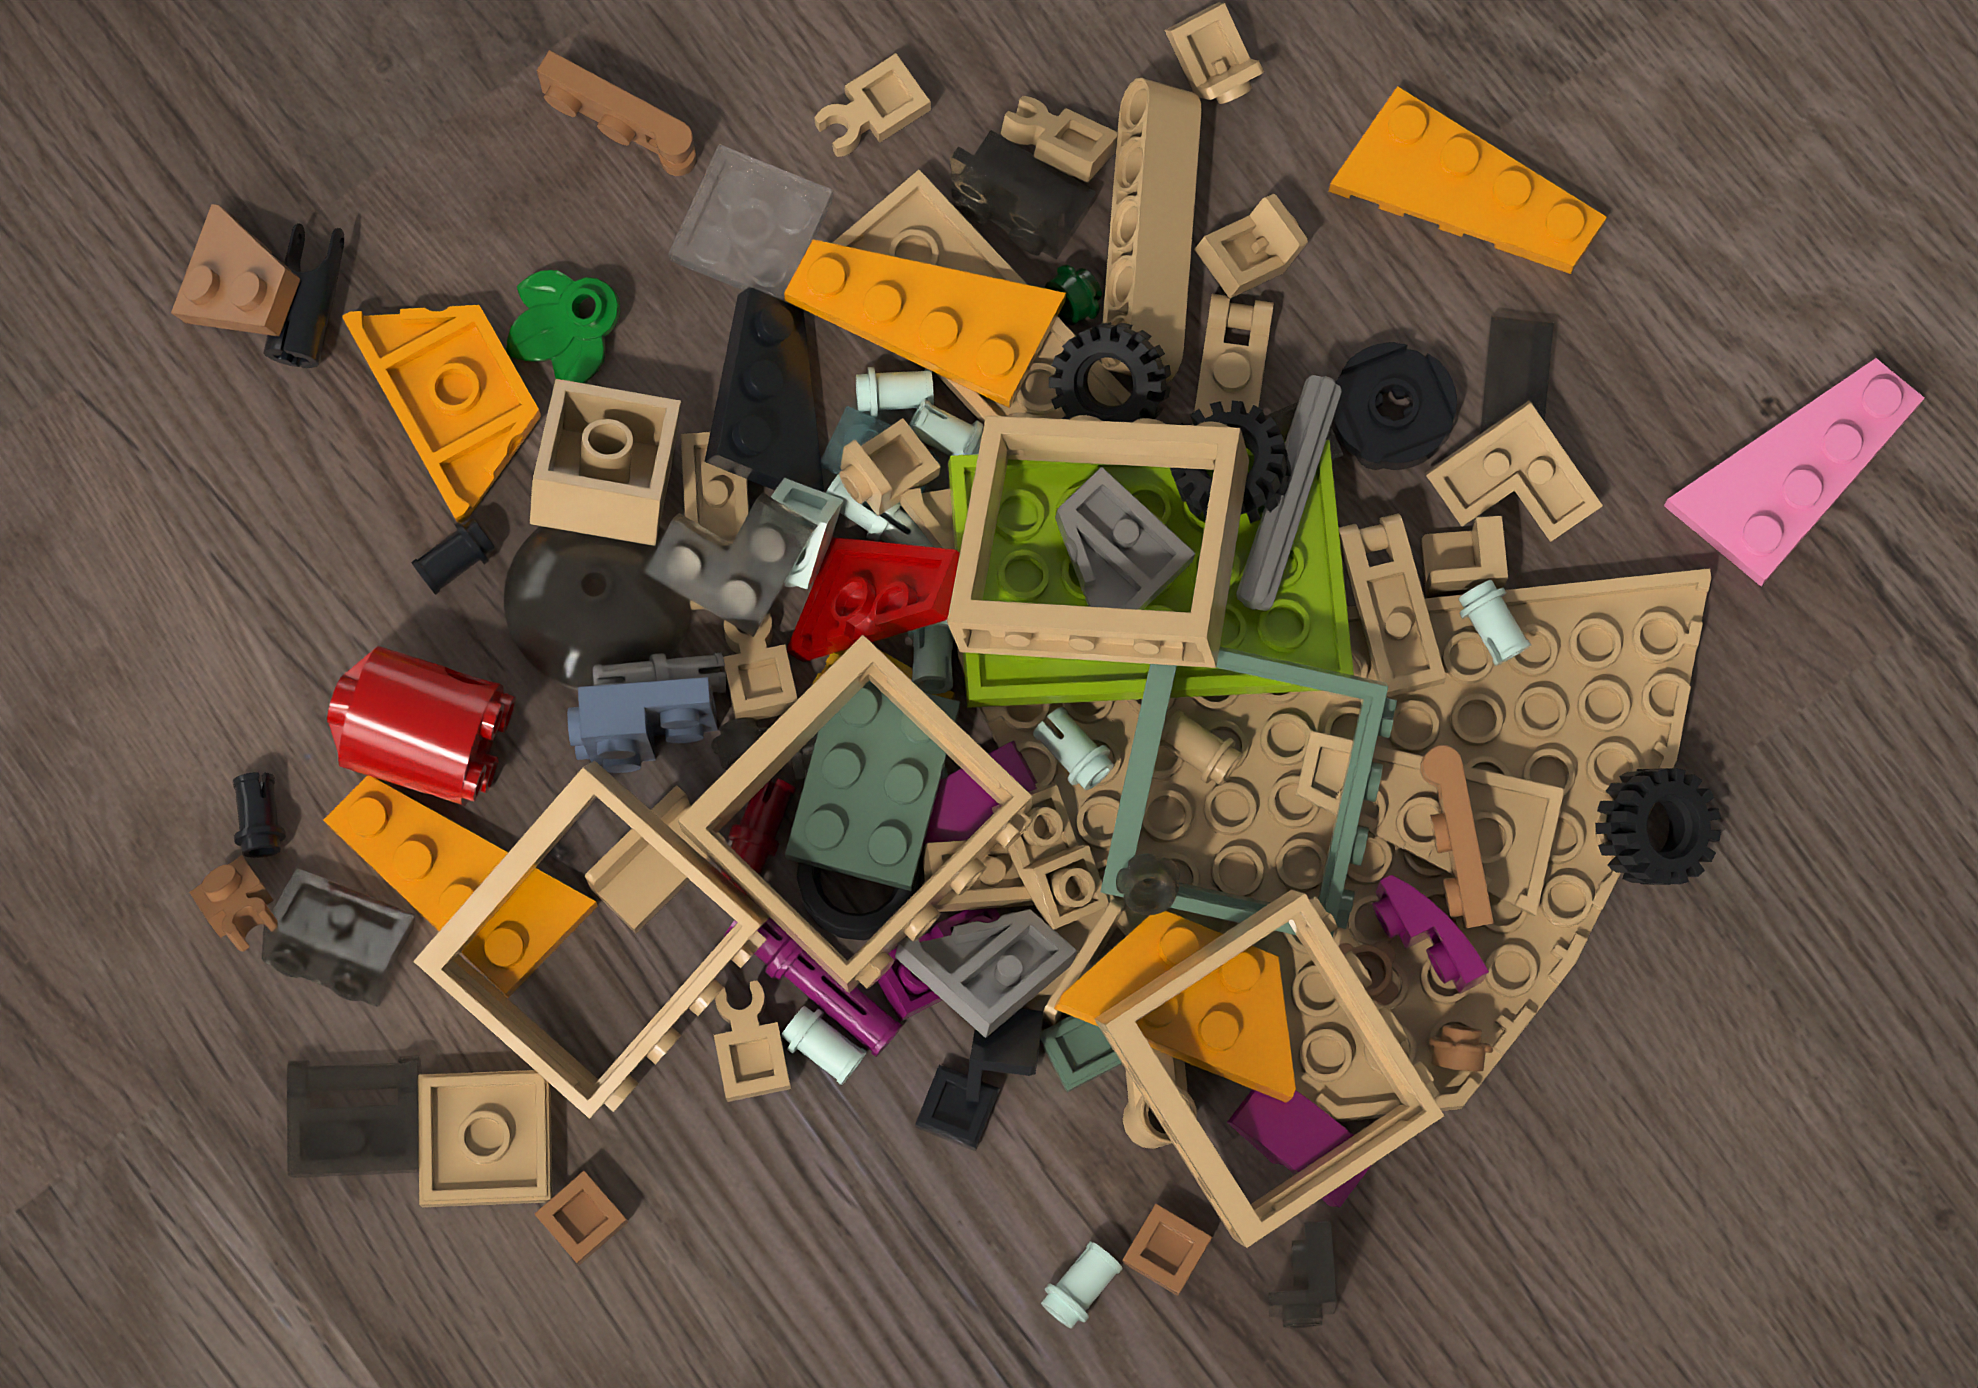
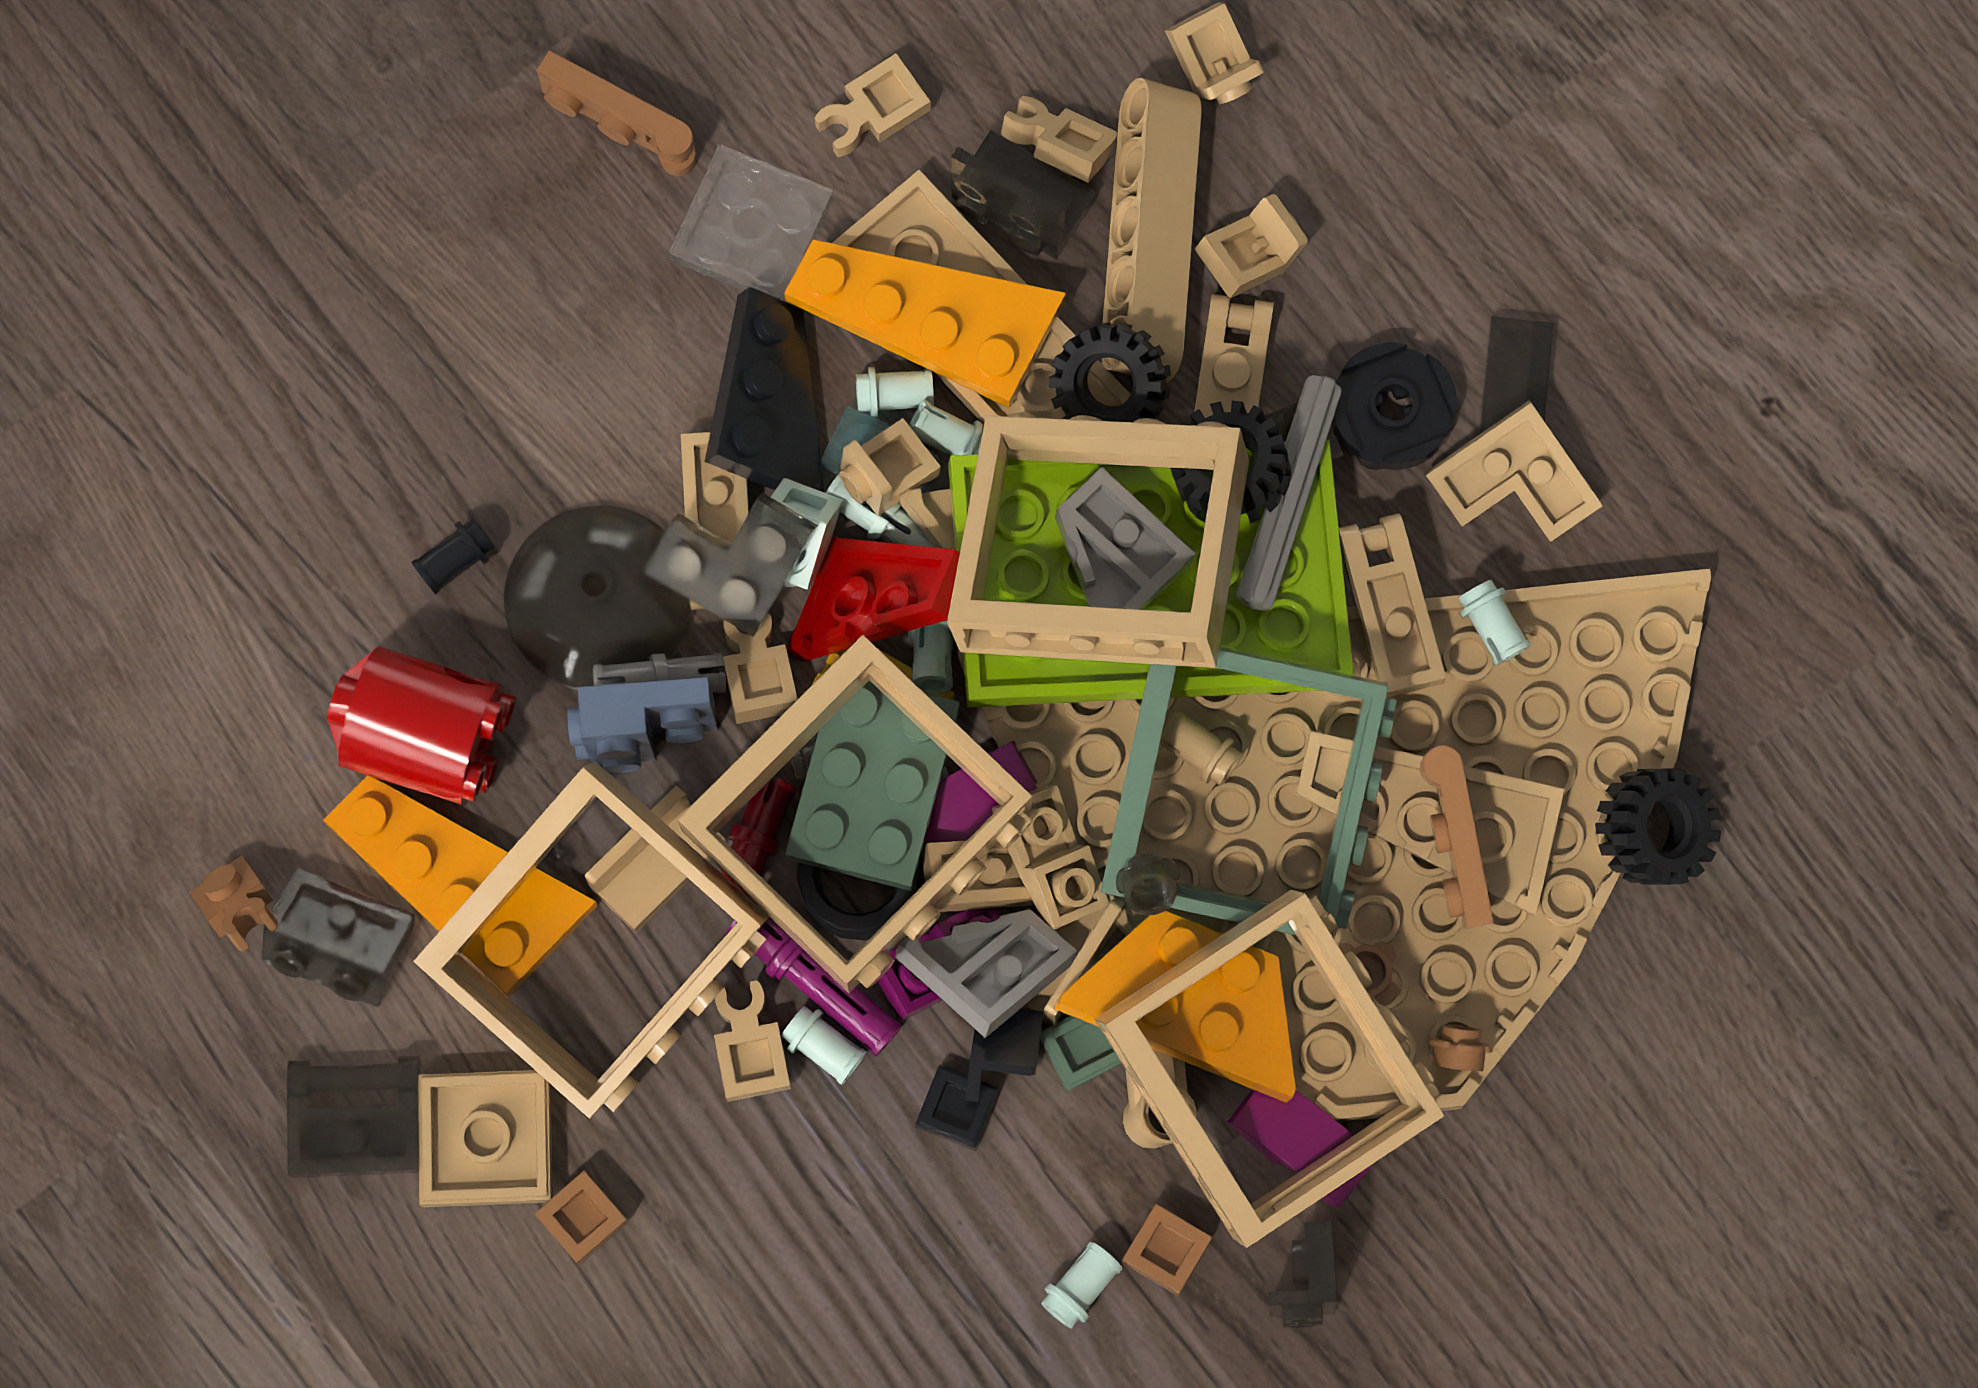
medium nougat wing [171,204,300,336] -> none
black pin [233,772,286,858] -> none
black piece [263,223,345,368] -> none
light orange wing [342,305,541,523] -> none
green plate [506,270,621,384] -> none
tan brick [530,379,681,546] -> none
clear smoke plate [711,718,769,770] -> none
light aqua pin [1033,707,1114,790] -> none
dark green plate [1045,265,1102,325] -> none
light orange wing [1328,86,1607,274] -> none
magenta slope [1372,875,1489,994] -> none
tan panel [1421,516,1508,598] -> none
bright pink wing [1664,358,1925,586] -> none

